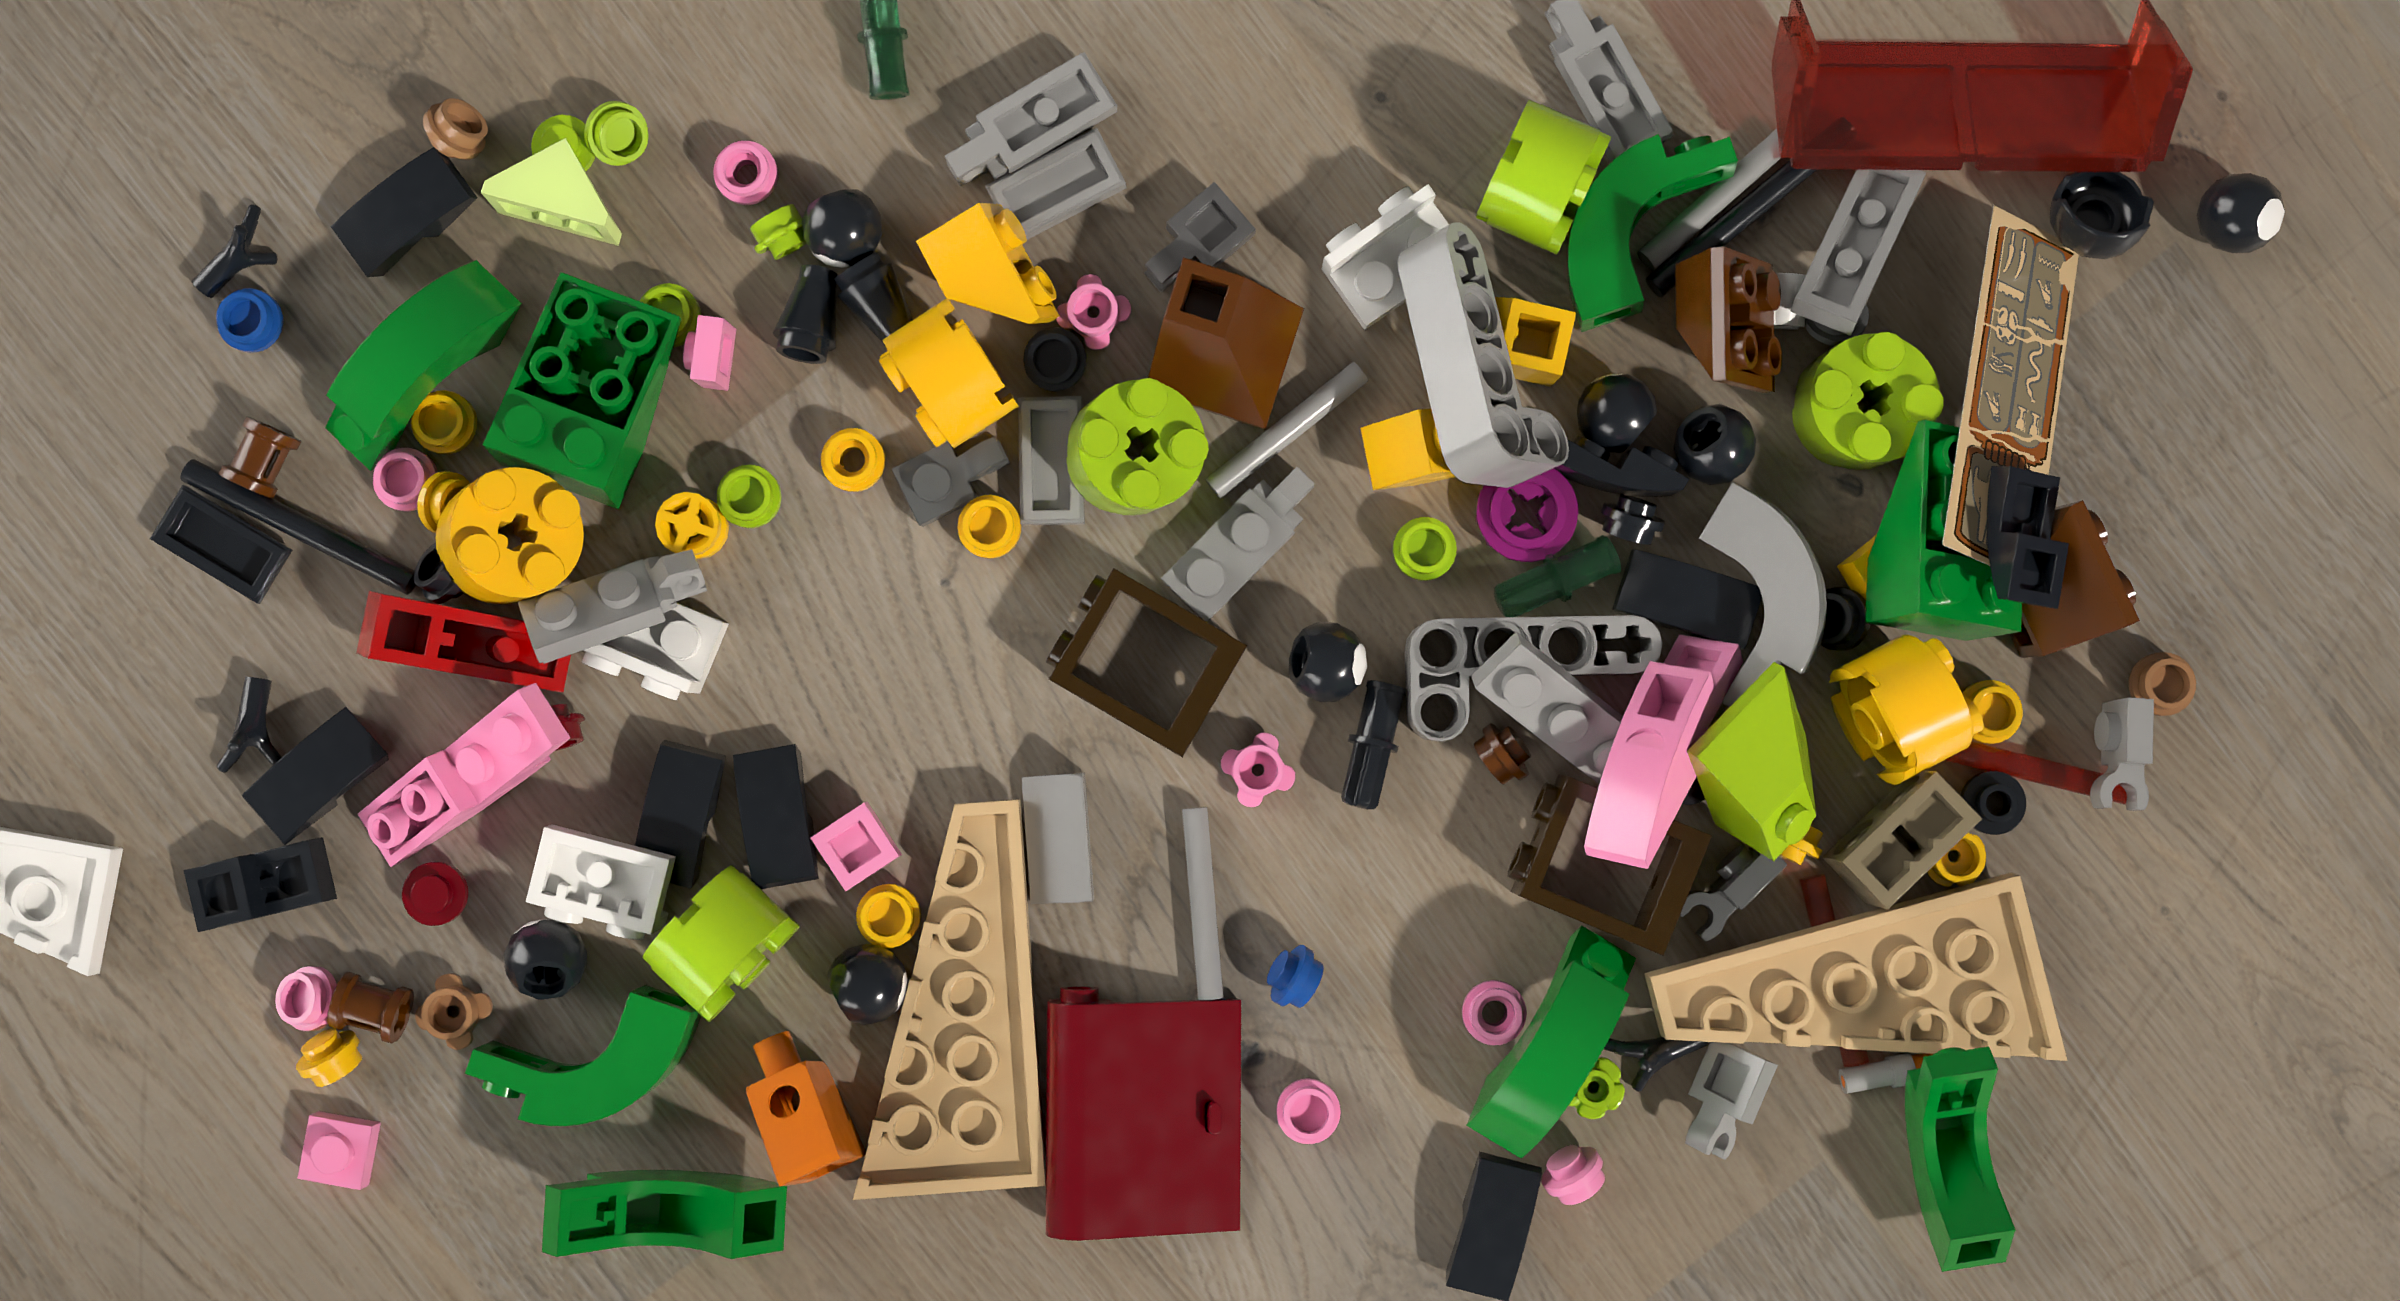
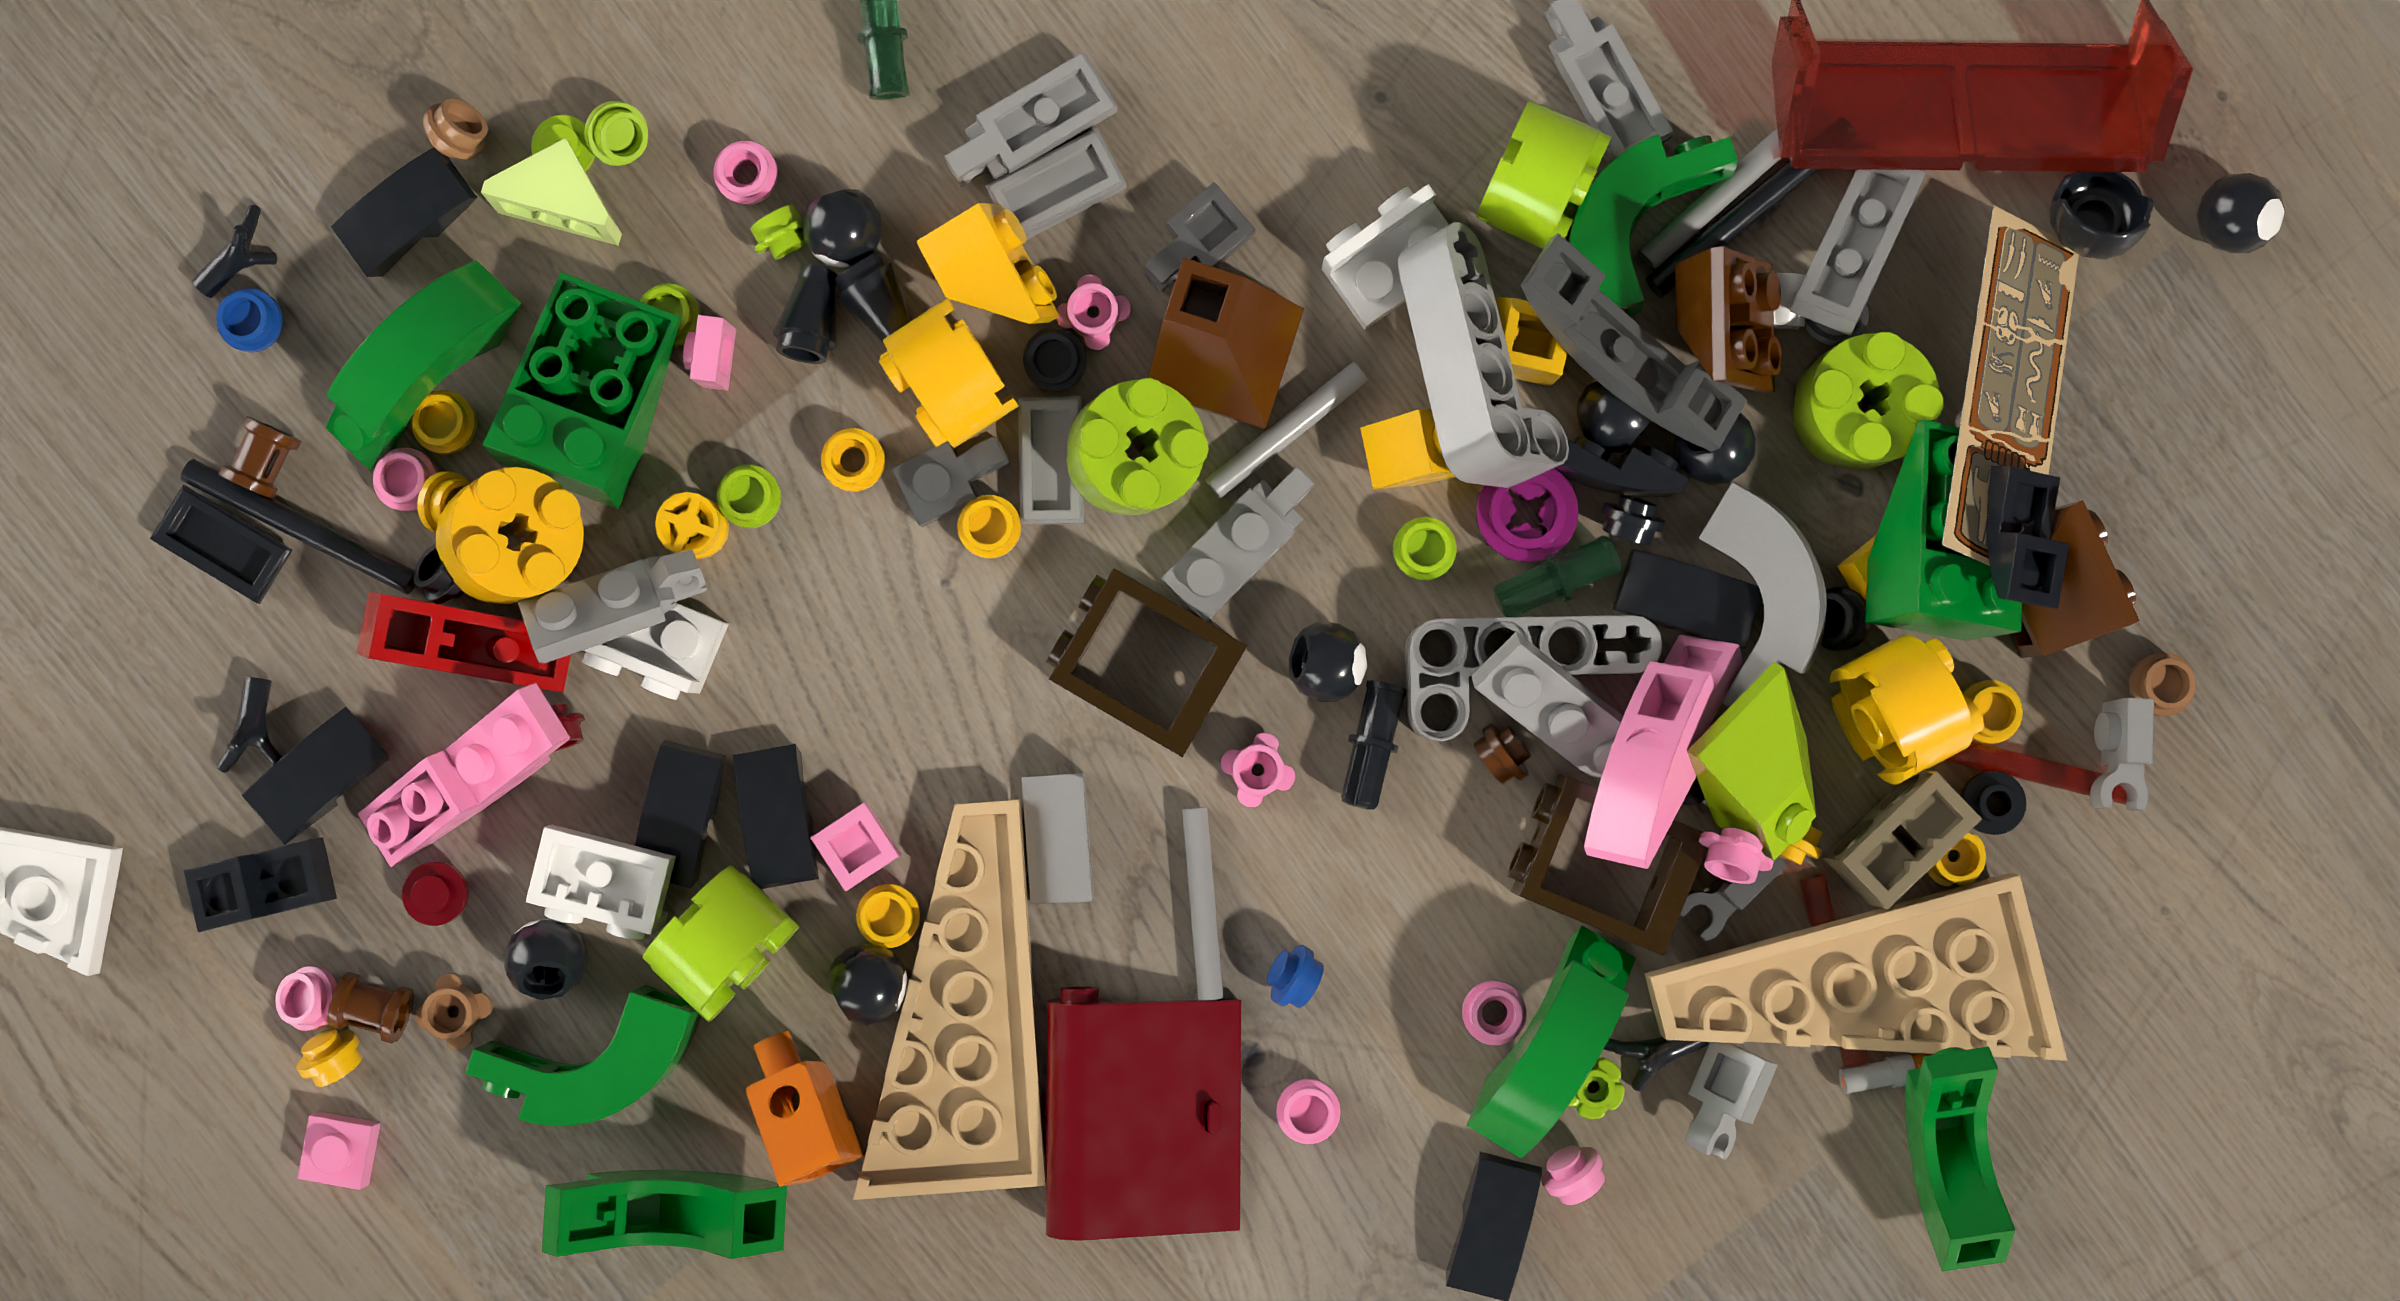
none -> dark grey slope [1520,233,1747,452]
none -> bright pink plate [1699,828,1774,884]

